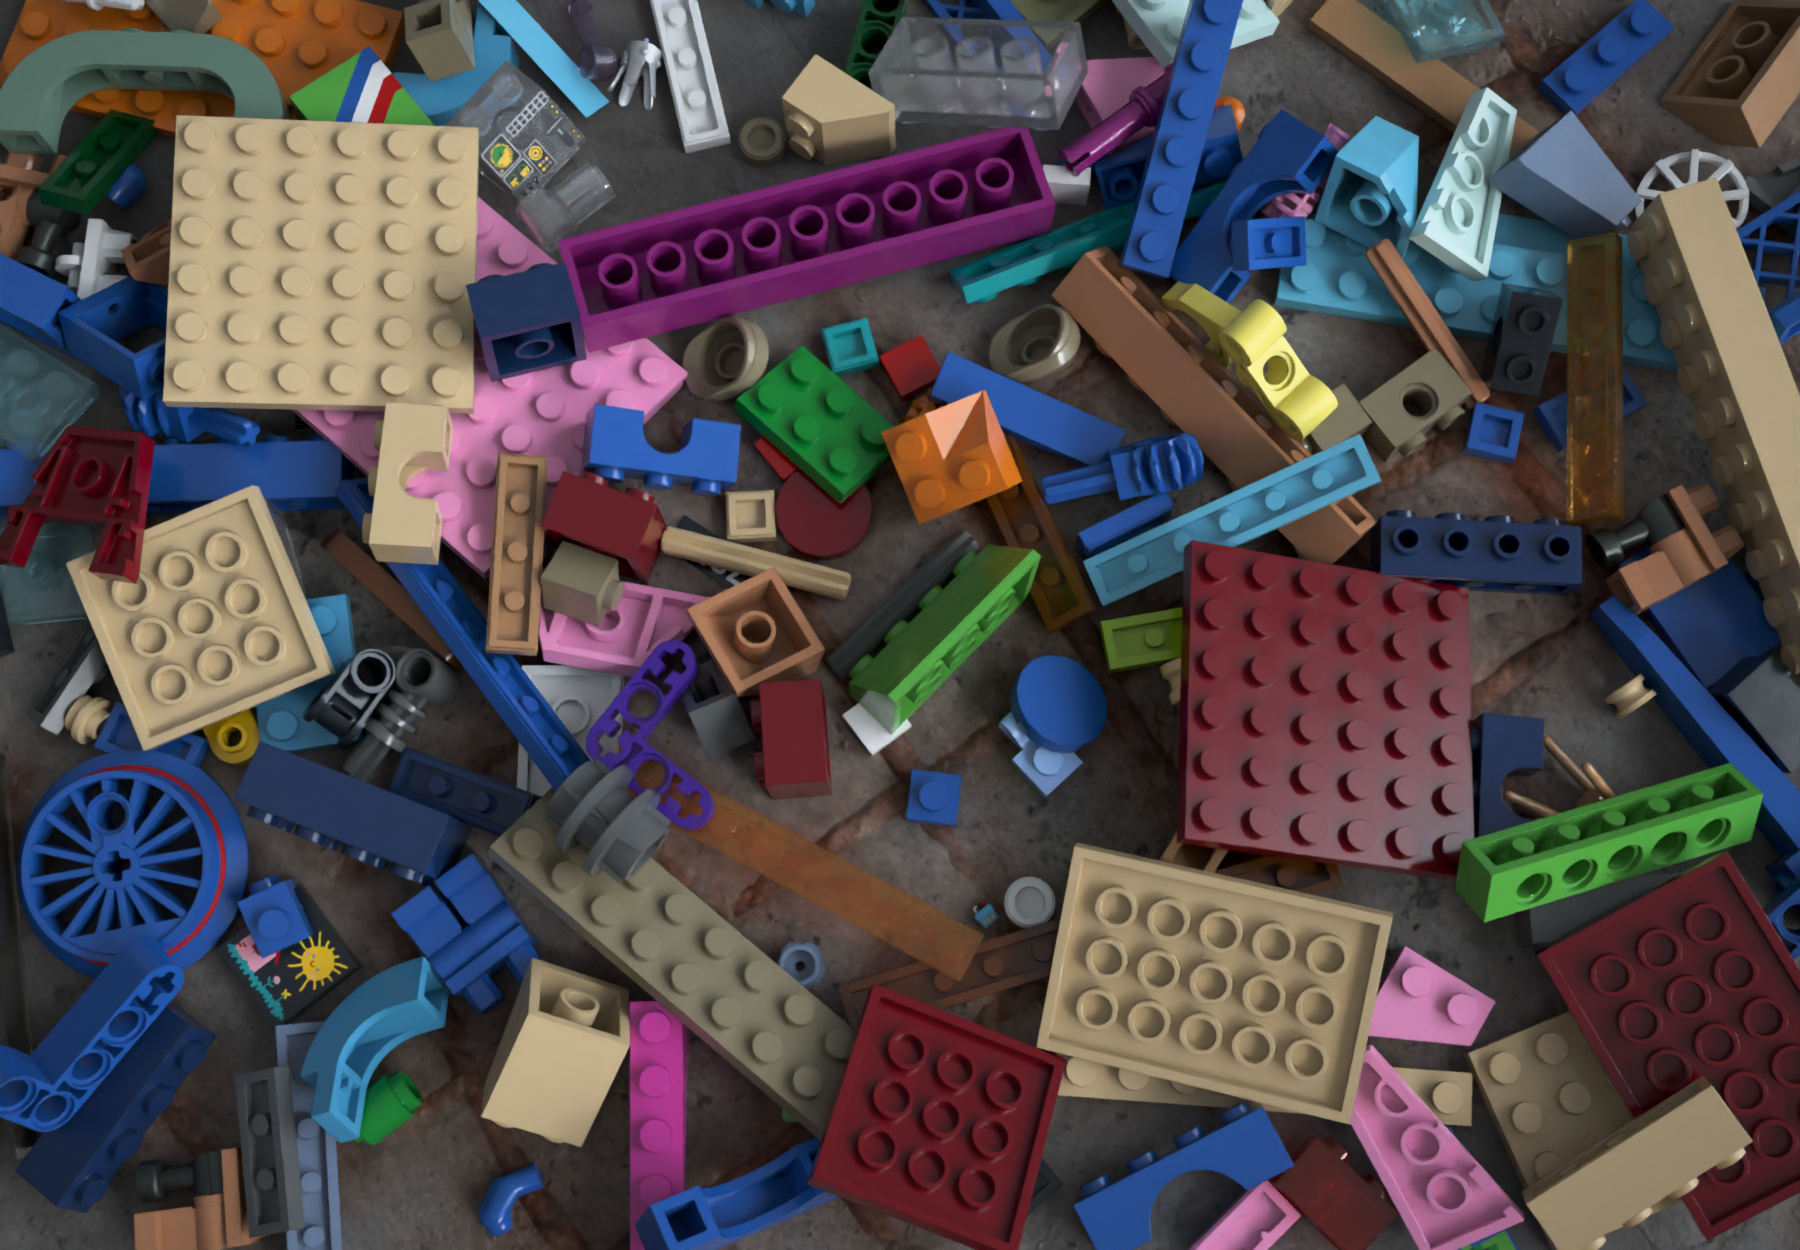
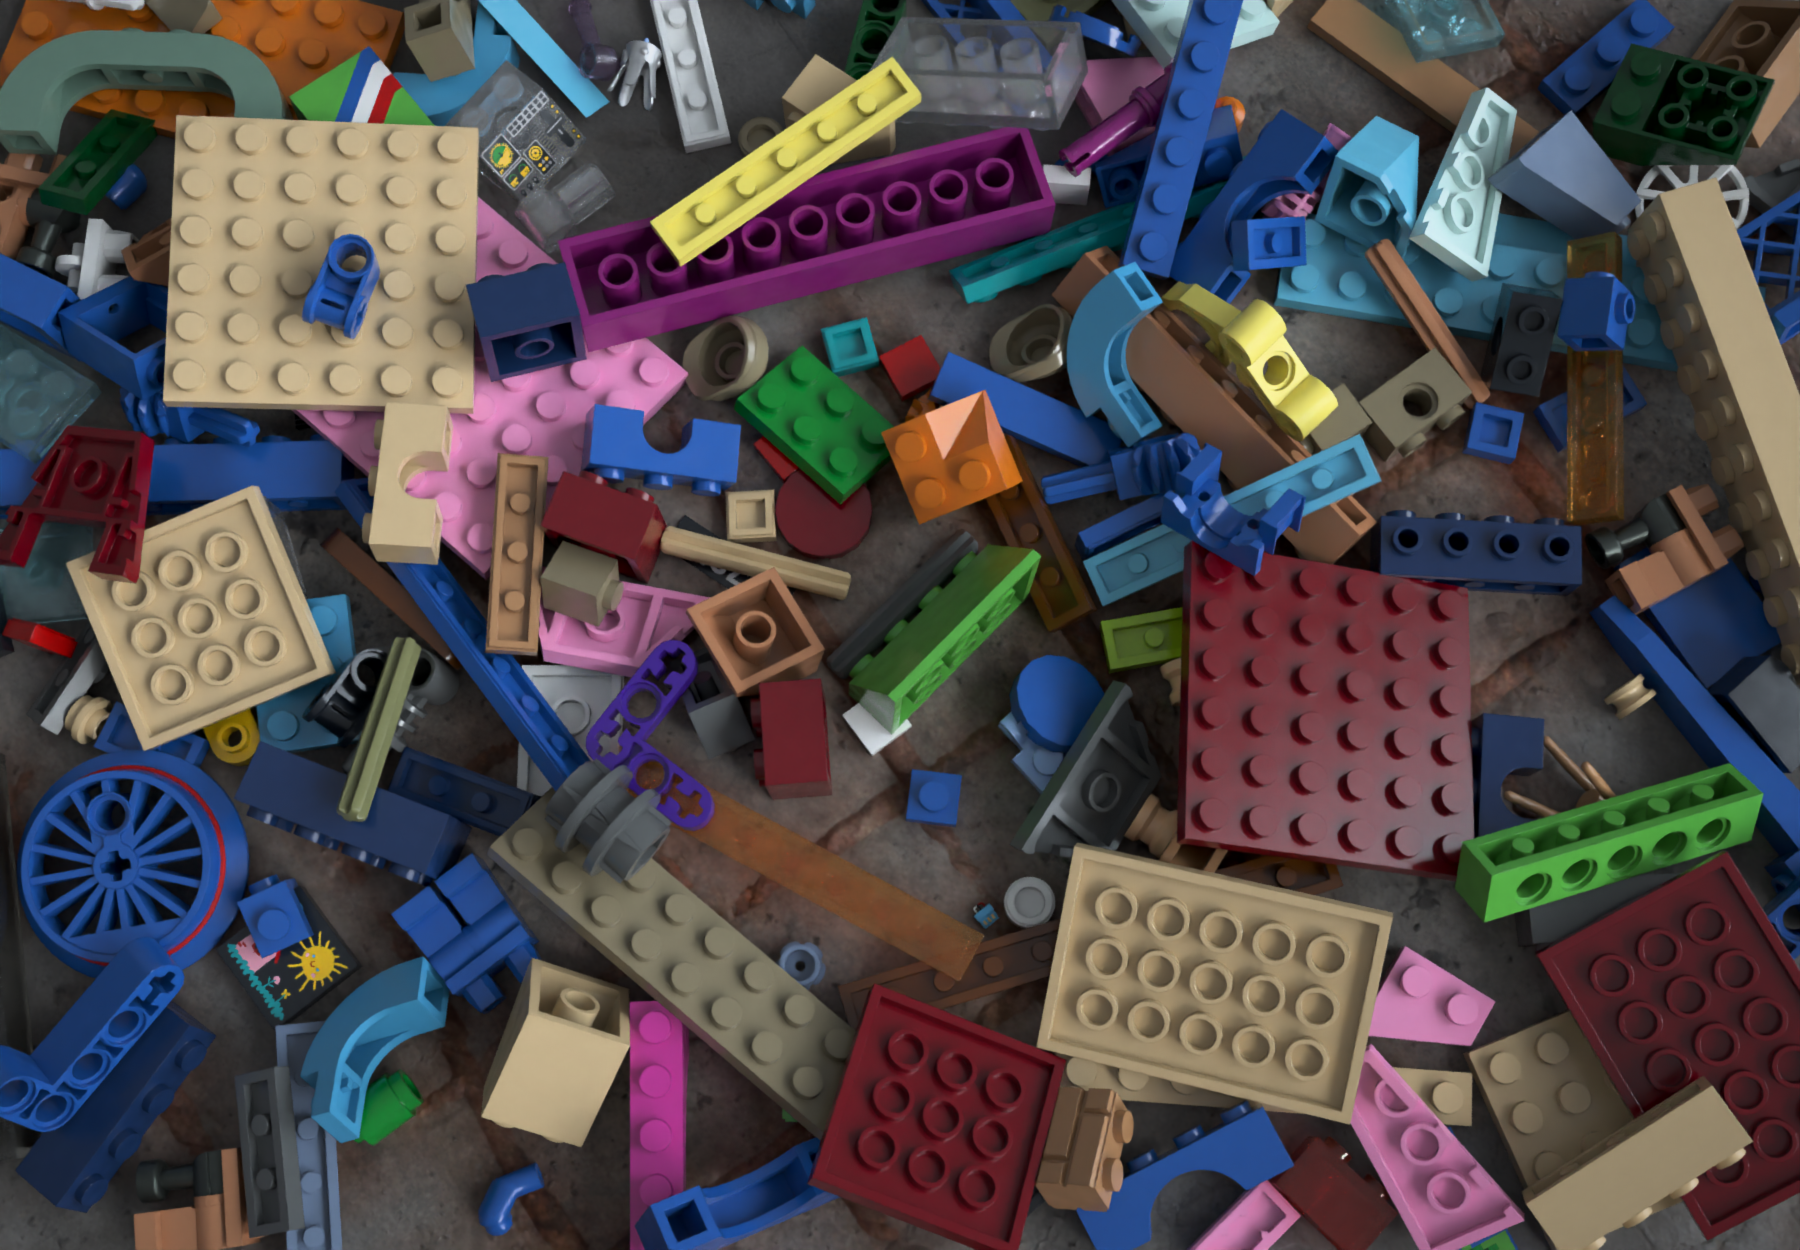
none -> red tile [2,618,78,658]
none -> blue piece [302,234,380,339]
none -> olive axle [336,637,421,822]
none -> light yellow plate [650,56,921,267]
none -> dark grey wing [1009,680,1162,857]
none -> medium nougat brick [1035,1087,1134,1212]
none -> blue tile [1048,4,1142,57]
none -> dark azure arch [1067,262,1163,448]
none -> light nougat wheel [1124,794,1177,858]
none -> blue piece [1161,443,1306,576]
none -> blue brick [1557,271,1635,351]
none -> dark green slope [1593,43,1775,166]

